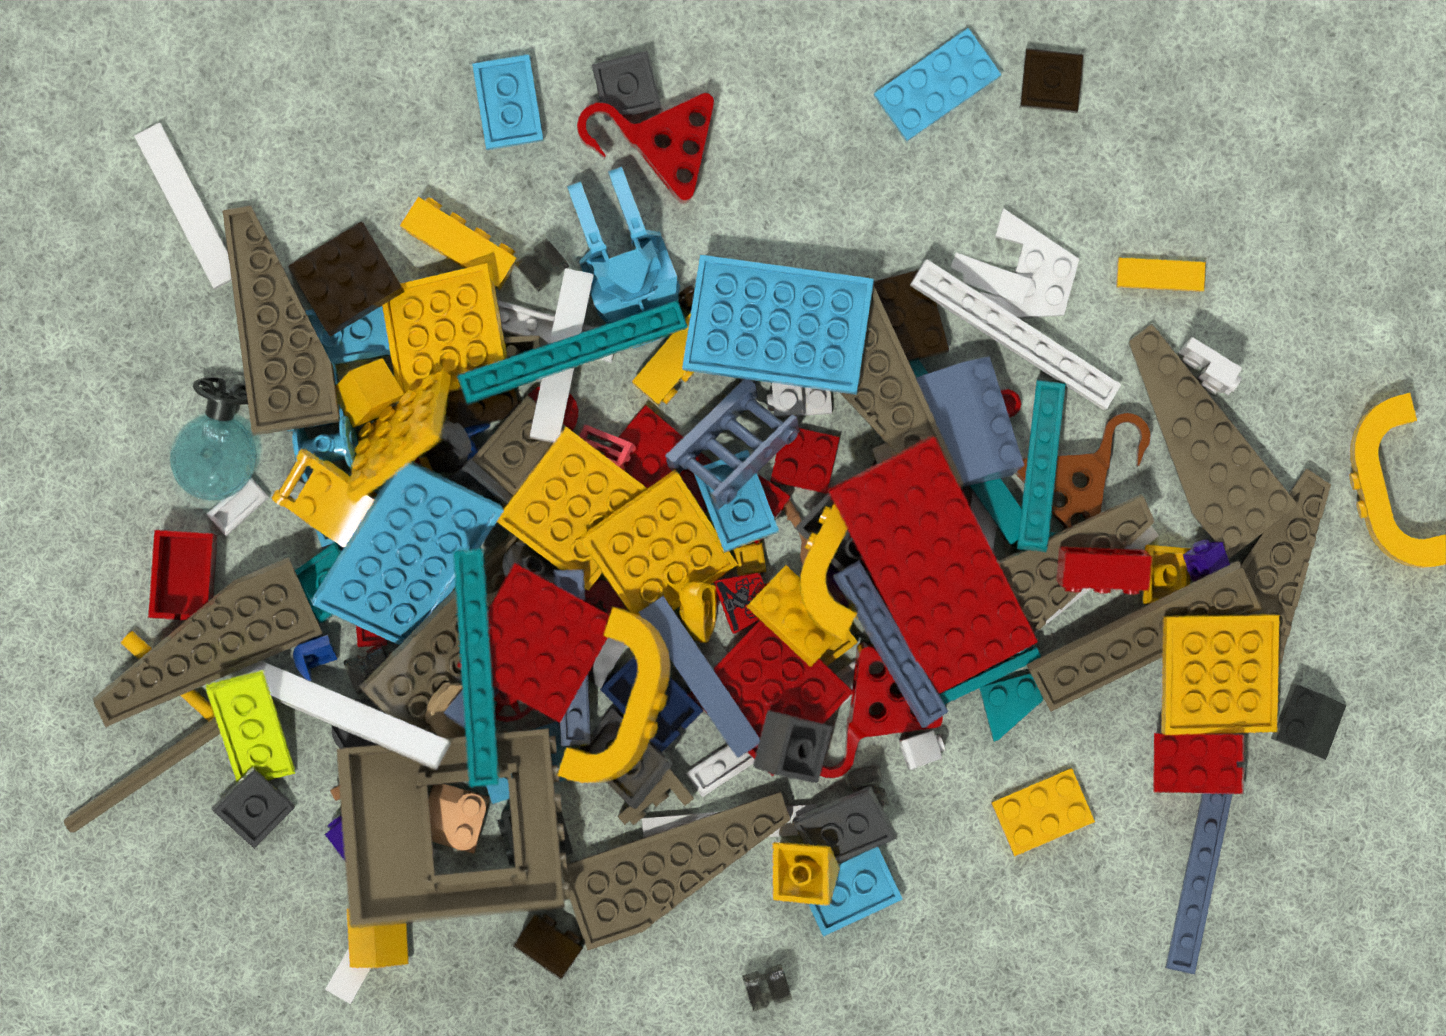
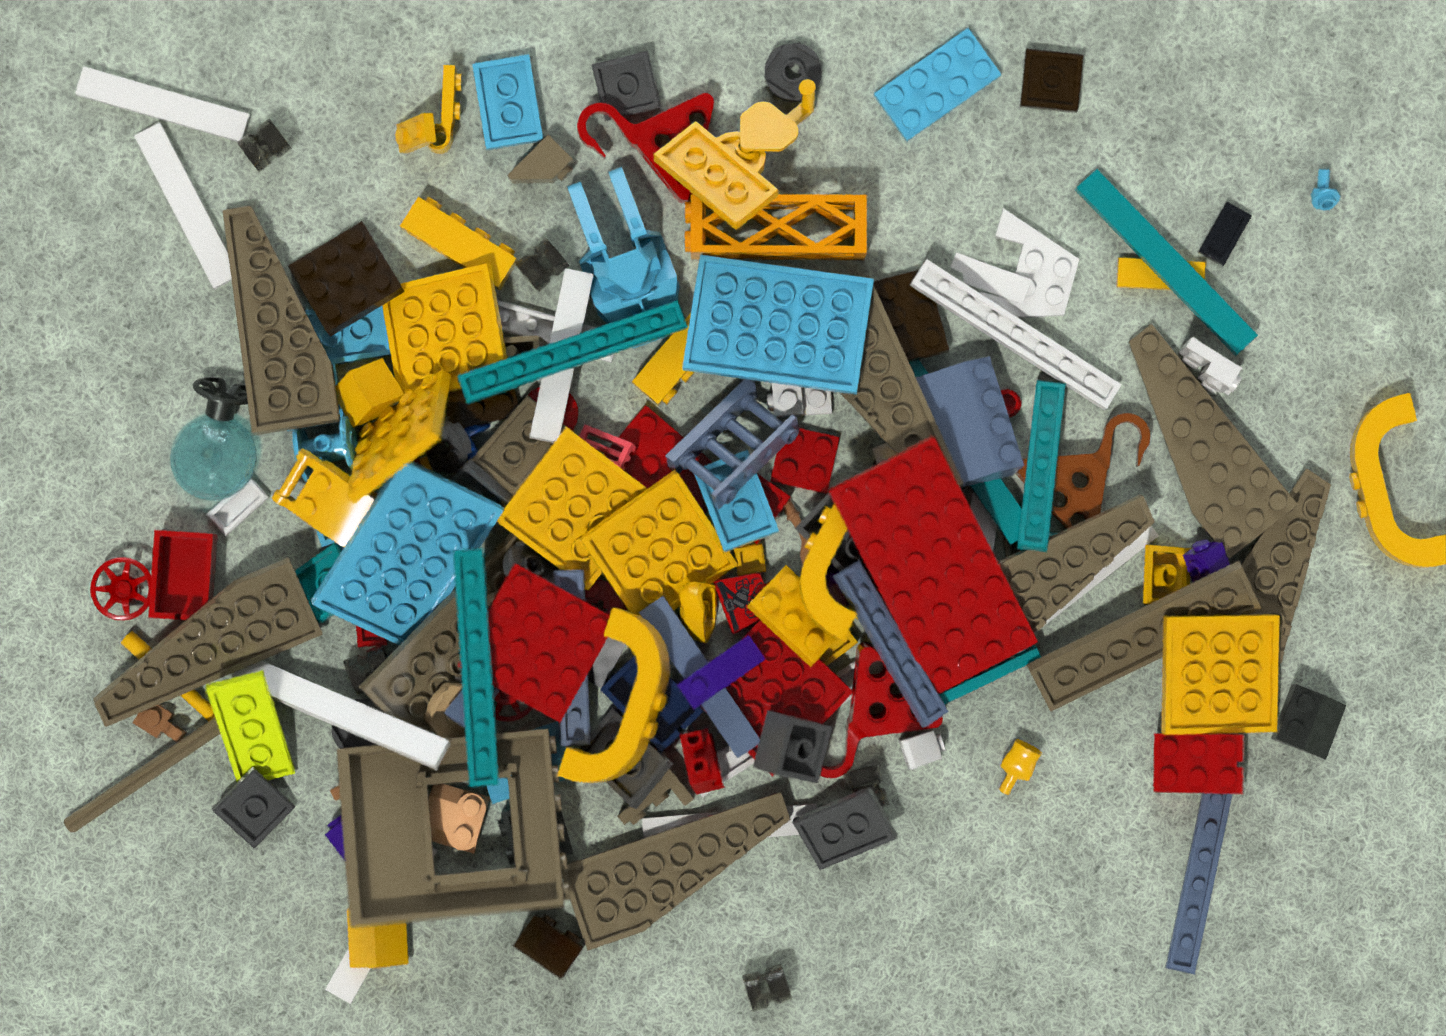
blue plate [293,635,338,681] -> none
dark brown plate [678,285,695,311] -> none
yellow slope [773,842,840,905] -> none
medium azure plate [808,847,903,937] -> none
teal wing [979,673,1043,742] -> none
yellow plate [991,768,1095,856] -> none
red brick [1056,547,1152,595] -> none
none -> white tile [75,66,251,143]
none -> red wheel [90,557,151,621]
none -> medium nougat plate [132,704,187,742]
none -> clear smoke wheel [237,118,292,173]
none -> yellow plate [395,113,436,153]
none -> yellow plate [427,65,462,154]
none -> dark tan slope [507,135,574,183]
none -> yellow plate [654,79,816,230]
none -> dark purple slope [677,635,765,710]
none -> red hips [679,728,725,795]
none -> light orange piece [685,194,867,260]
none -> dark grey plate [765,43,822,102]
none -> yellow piece [999,739,1042,795]
none -> teal tile [1075,169,1258,357]
none -> black tile [1198,202,1252,267]
none -> medium azure plate [1311,169,1340,210]

